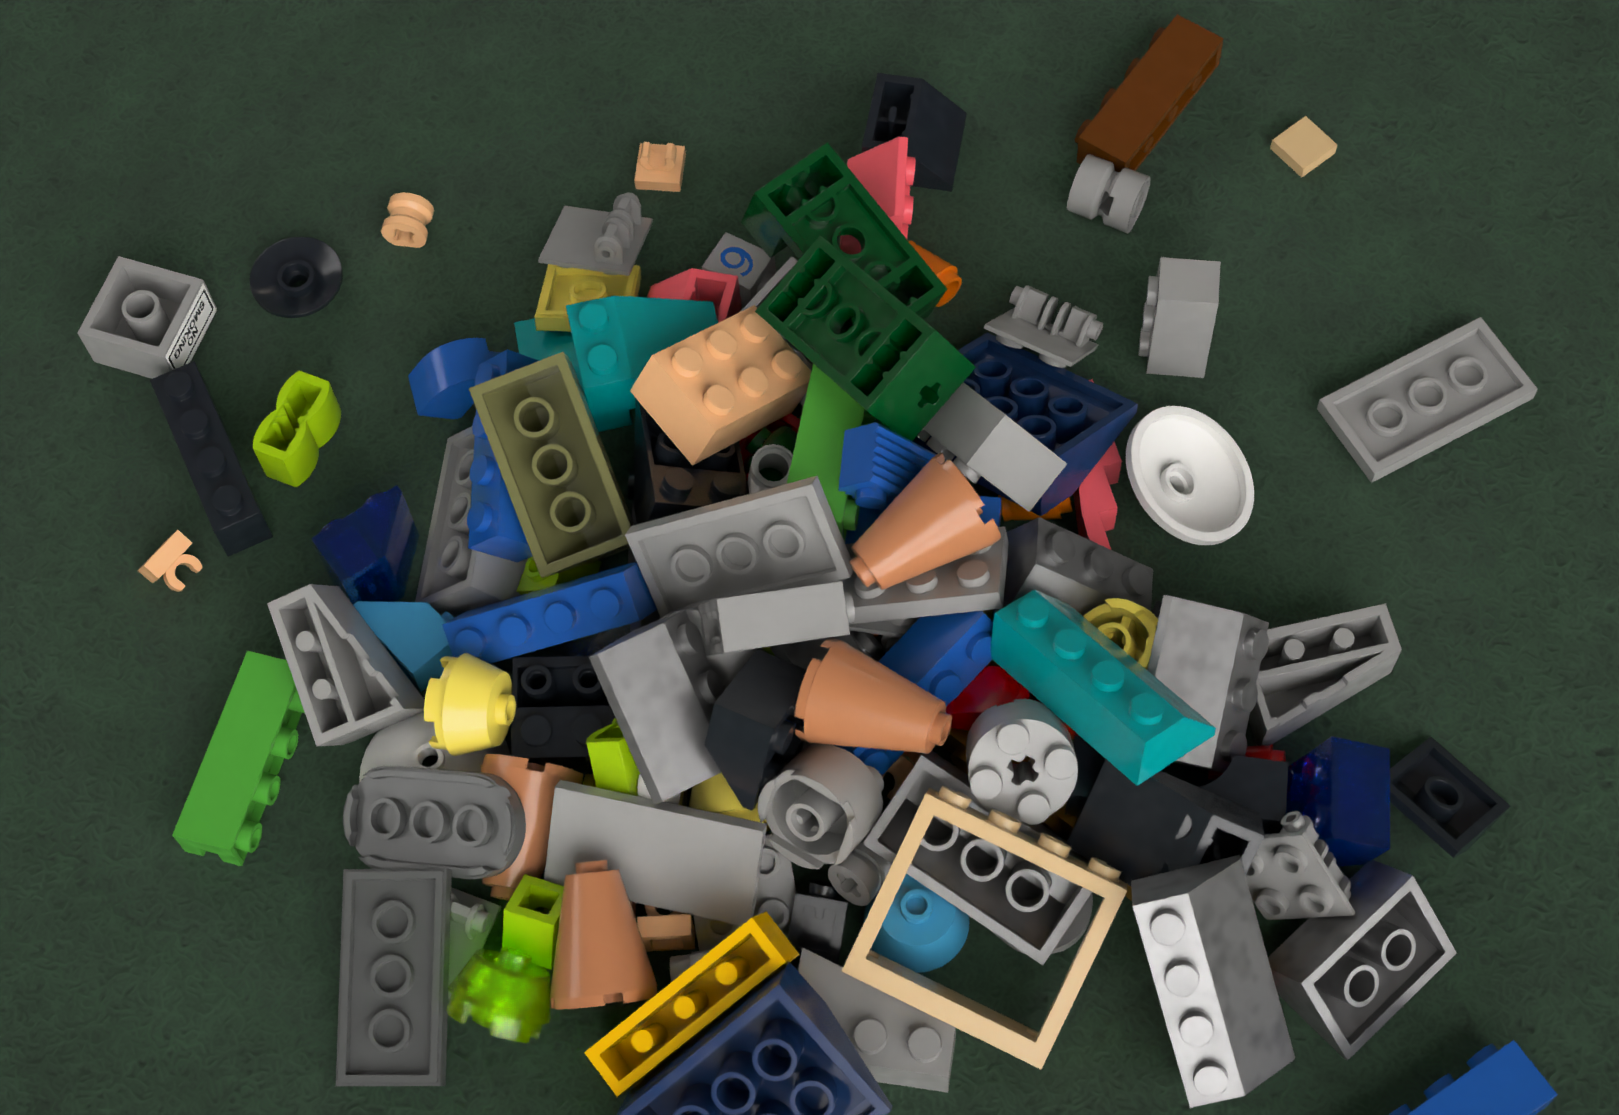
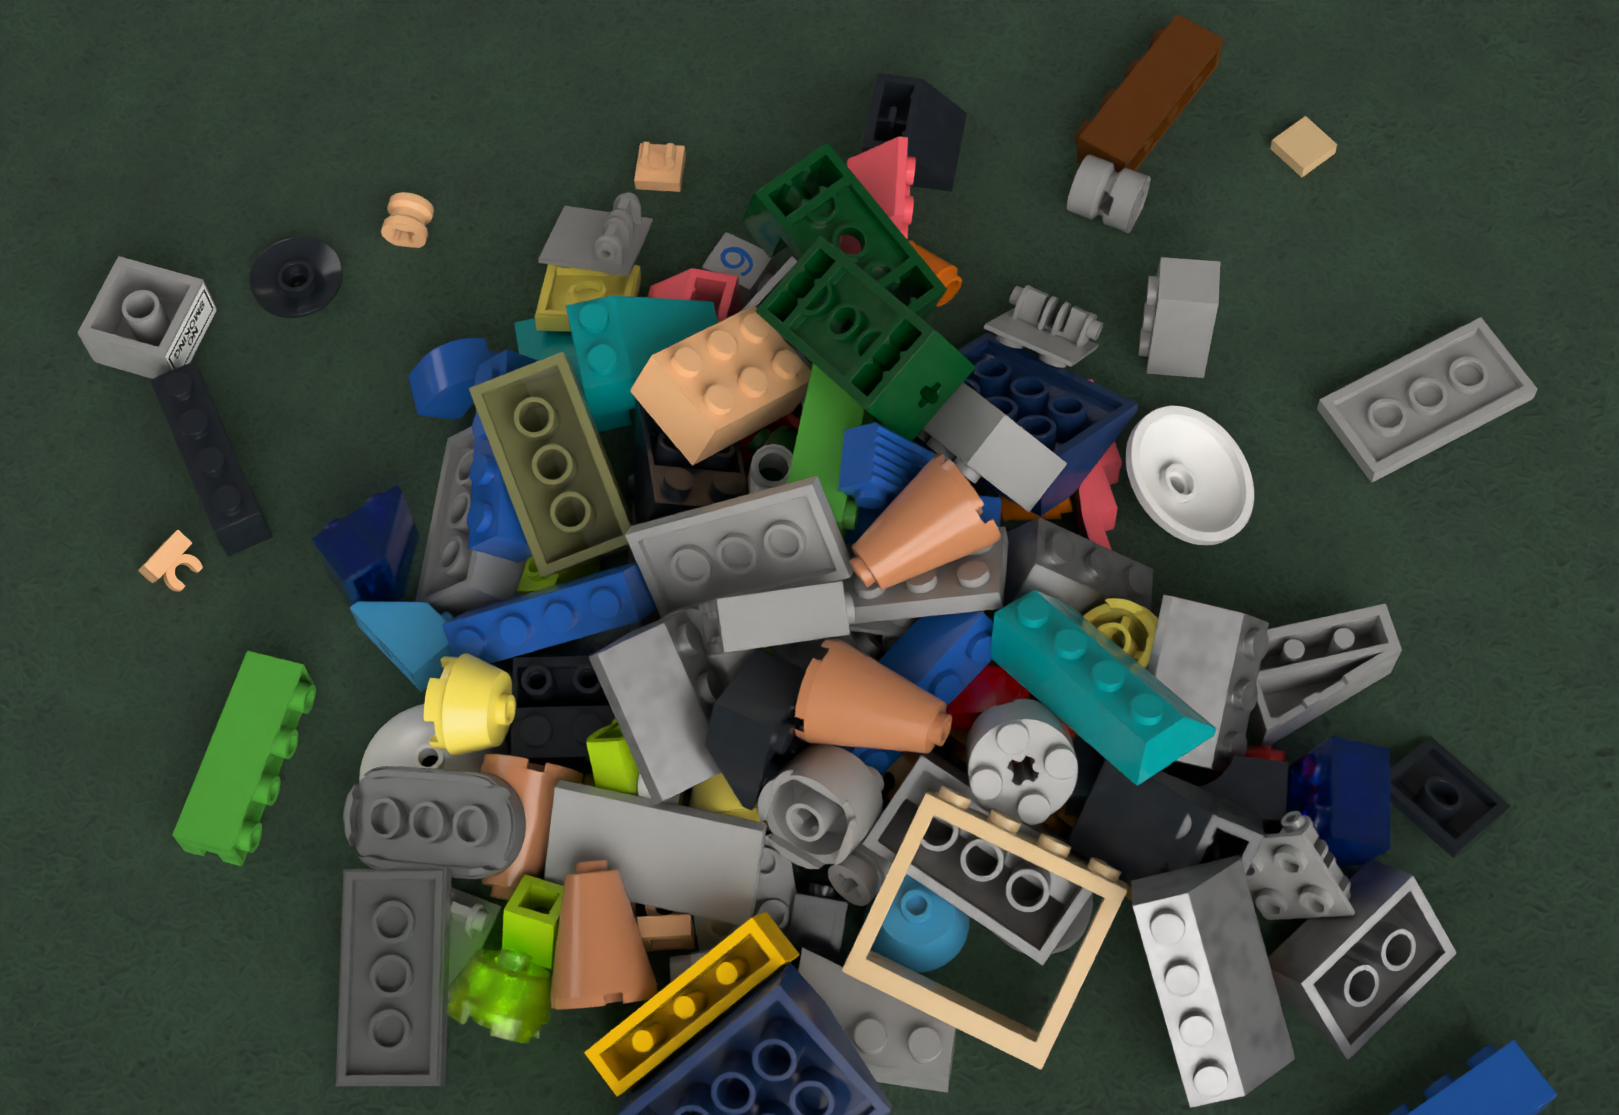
lime brick [253,370,341,487] -> none
light grey wedge [267,584,425,747] -> none

